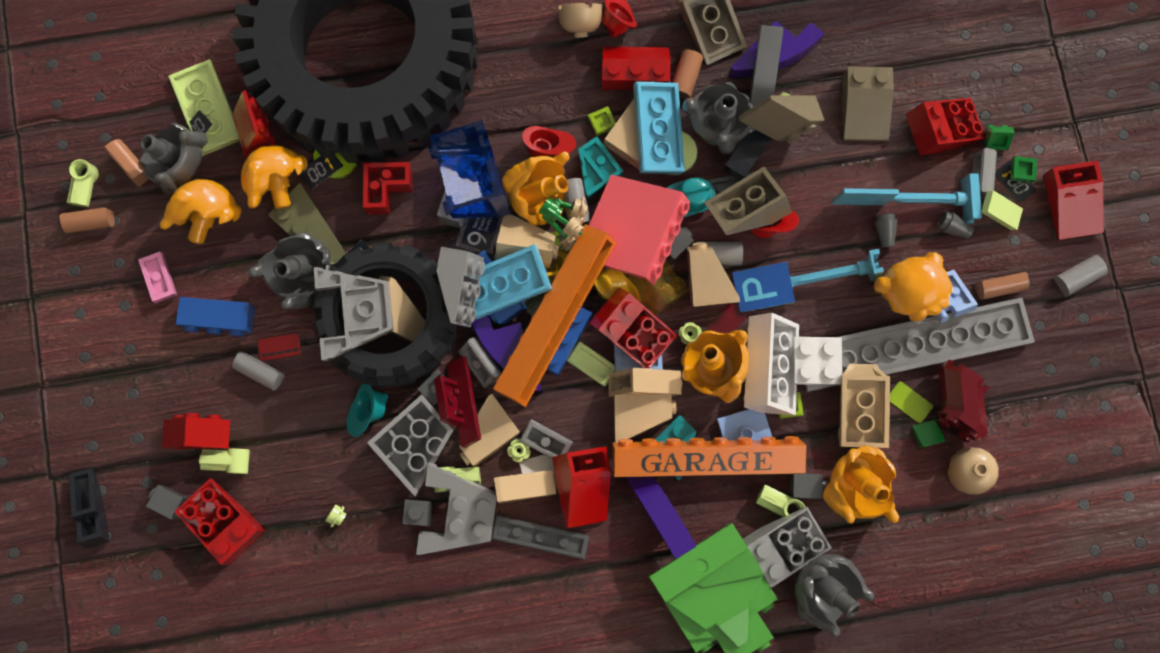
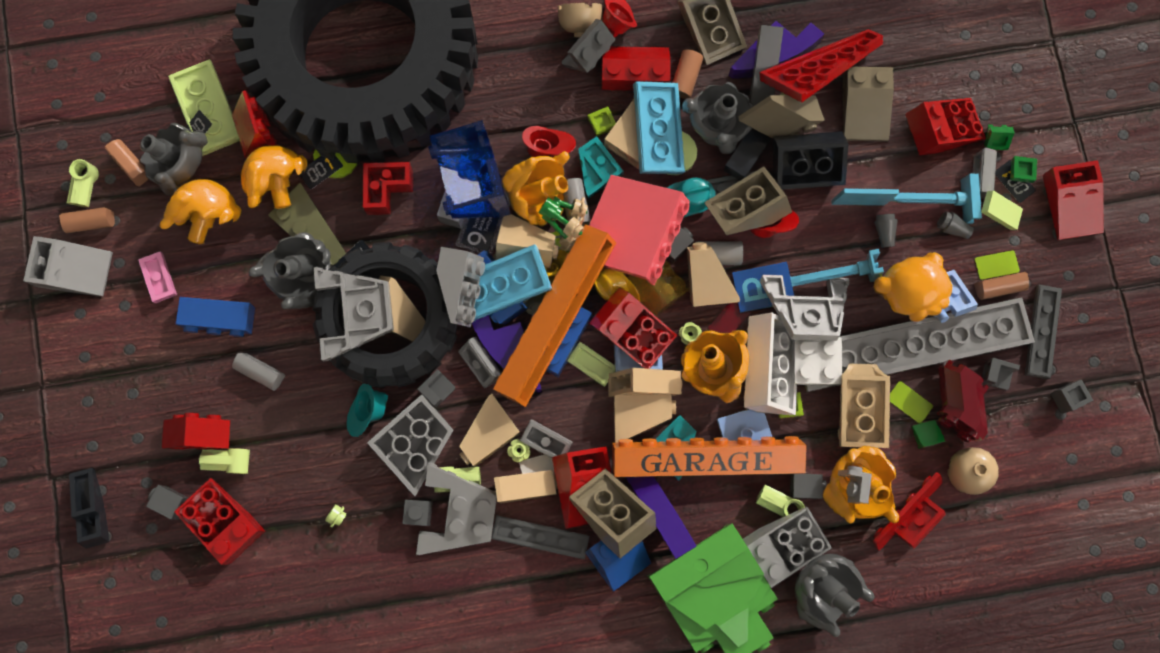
red sticker [258,333,301,361] -> none
dark red bracket [434,356,481,448] -> none
light grey brick [1053,255,1108,297] -> none
none -> light grey slope [23,236,113,297]
none -> dark grey bracket [562,19,616,73]
none -> dark tan slope [569,469,656,558]
none -> blue slope [585,540,651,592]
none -> red wing [759,29,883,103]
none -> light grey wing [760,275,849,341]
none -> black brick [772,131,848,190]
none -> light grey bracket [838,466,872,504]
none -> red bracket [873,472,946,551]
none -> lime sticker [975,250,1020,279]
none -> dark grey panel [981,358,1020,390]
none -> dark grey tile [1025,284,1062,380]
none -> dark grey panel [1050,379,1093,414]

